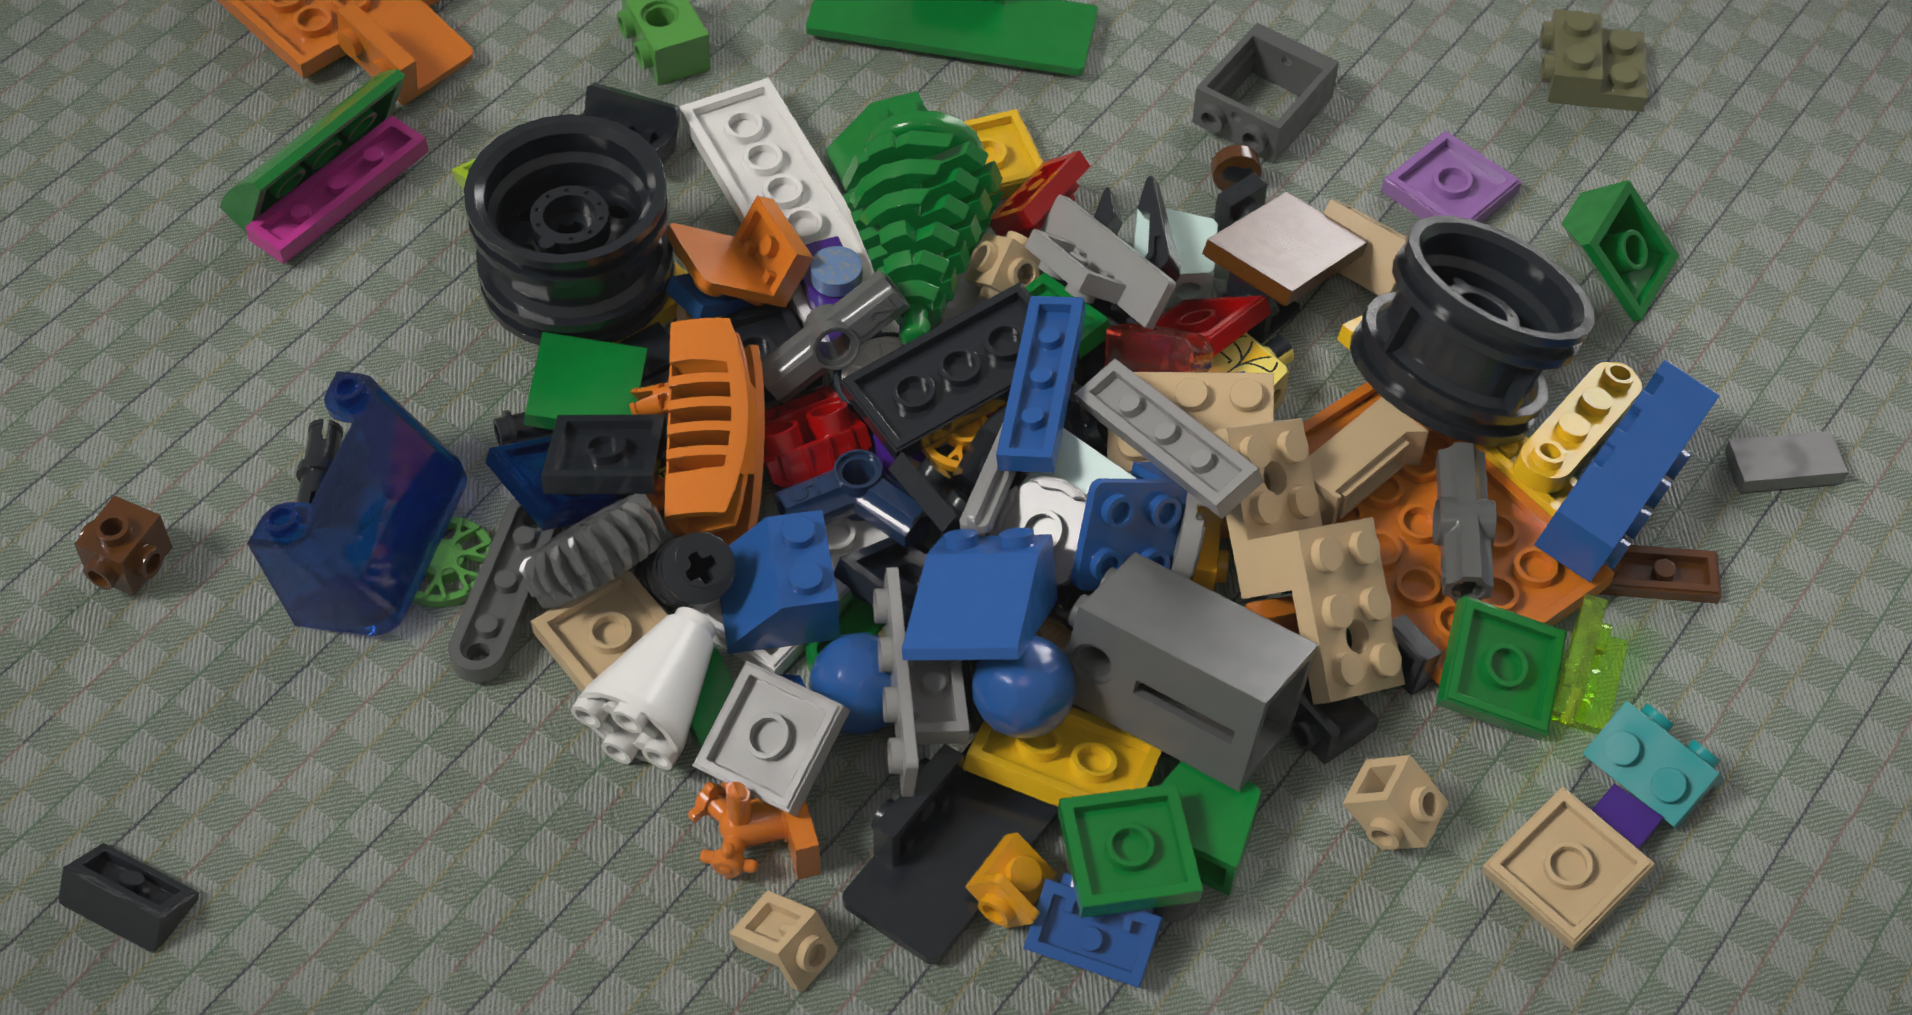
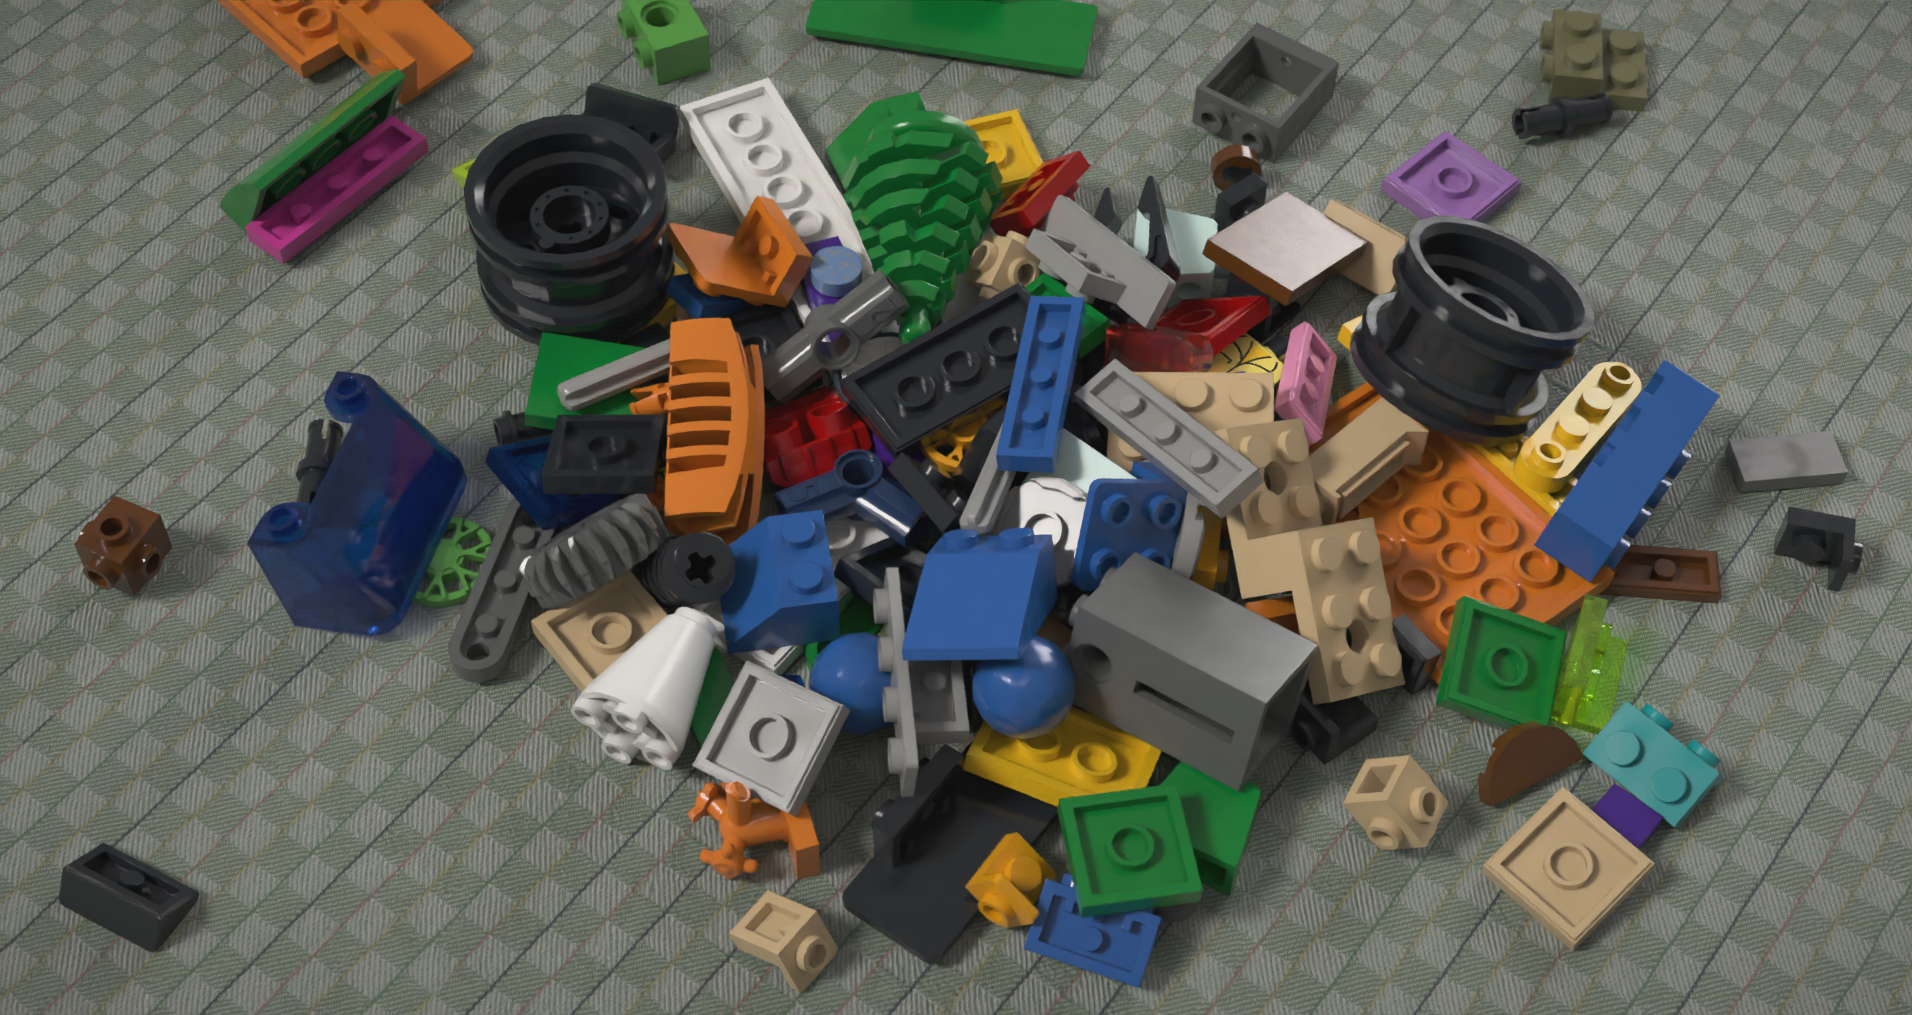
dark grey piece [1432,442,1497,604] -> none
green slope [1561,180,1679,322] -> none
none -> light grey axle [557,339,670,412]
none -> bright pink tile [1274,321,1337,447]
none -> reddish brown tile [1478,721,1584,806]
none -> black pin [1512,92,1613,139]
none -> black bracket [1774,506,1863,591]

